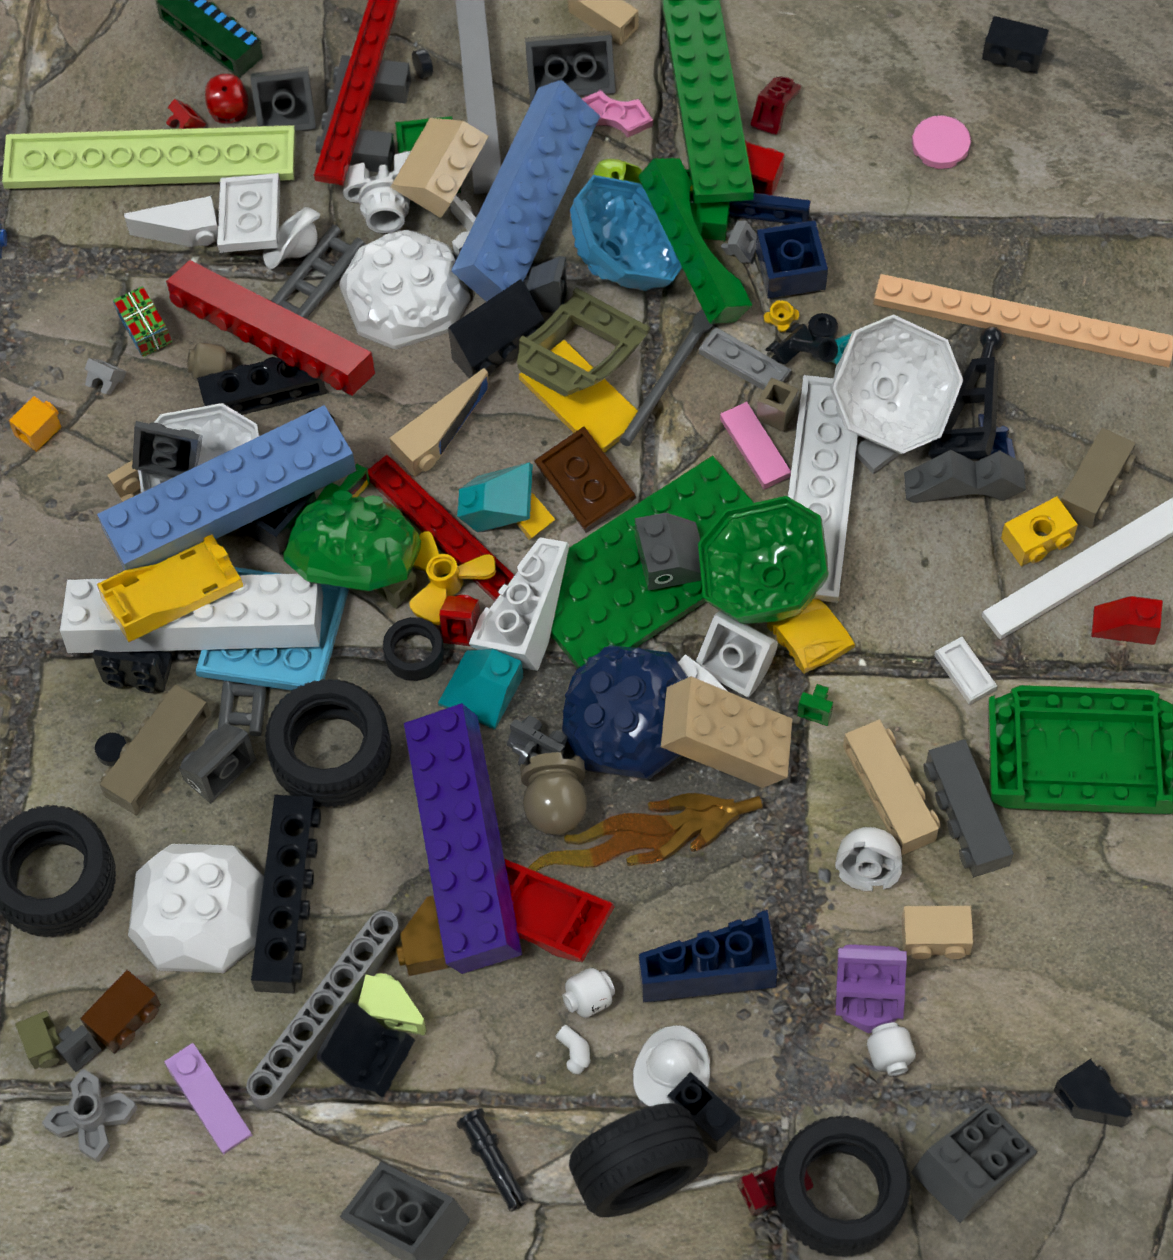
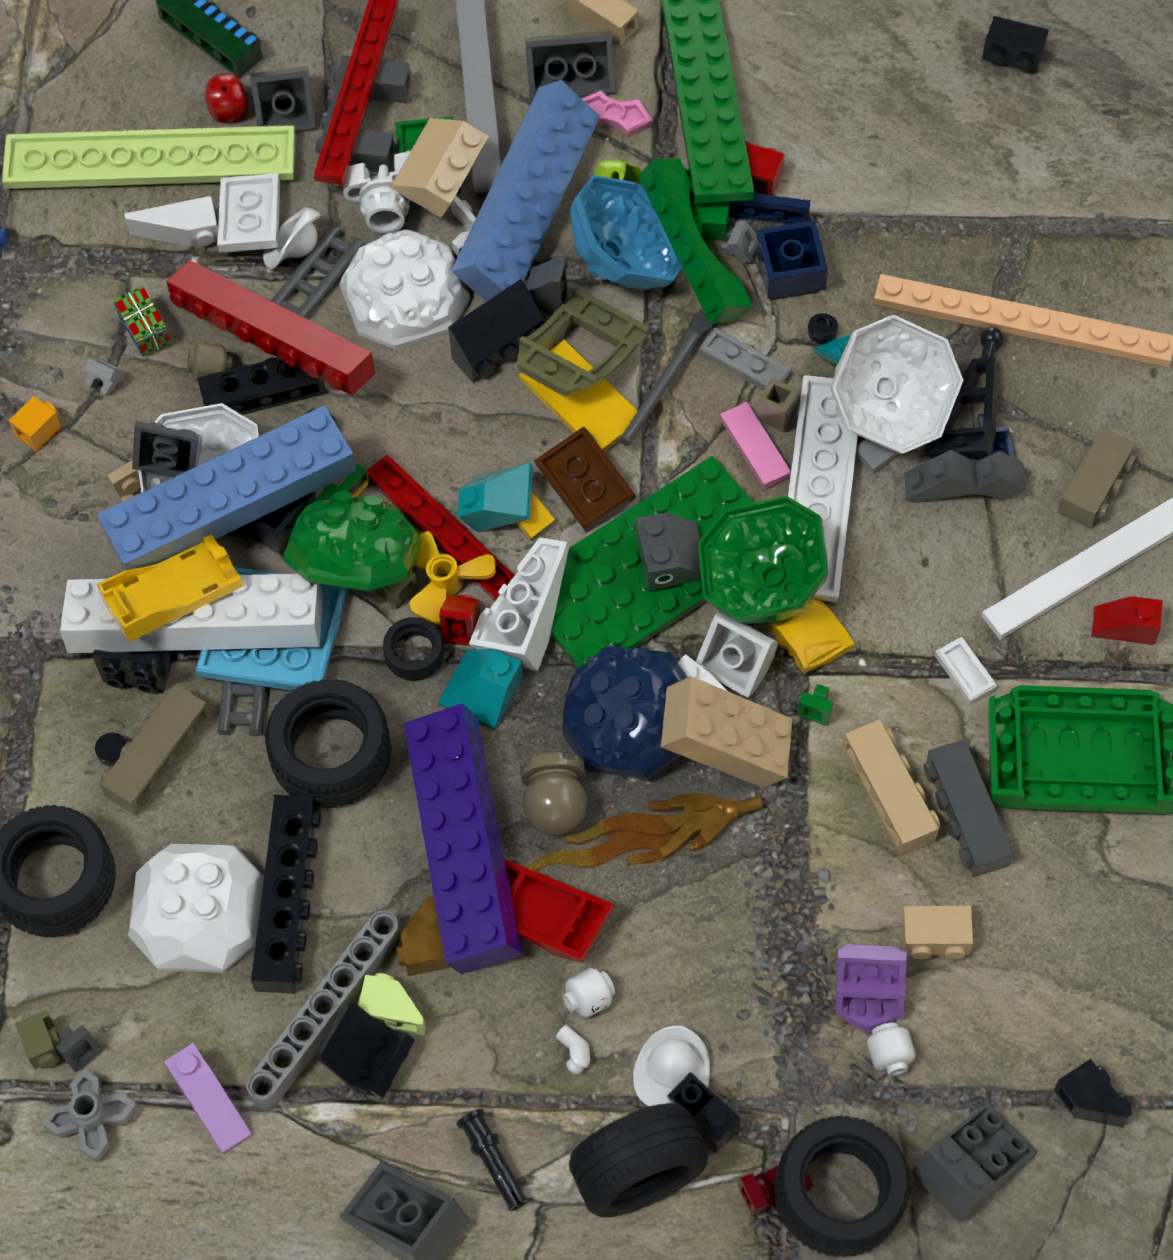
reddish brown brick [80,970,161,1054] -> none
red tile [166,98,206,129] -> none
dark grey slope [179,723,256,804] -> none
tan slope [389,368,489,477] -> none
black tile [412,48,433,79] -> none
dark grey hips [507,715,568,766] -> none
dark blue wedge [639,909,777,1002] -> none
dark red bracket [750,76,801,135] -> none
yellow plate [763,300,799,332] -> none
black bar [765,322,838,365] -> none
white cylinder [835,827,902,891] -> none
bright pink tile [912,116,971,169] -> none
yellow brick [1001,496,1078,567] -> none

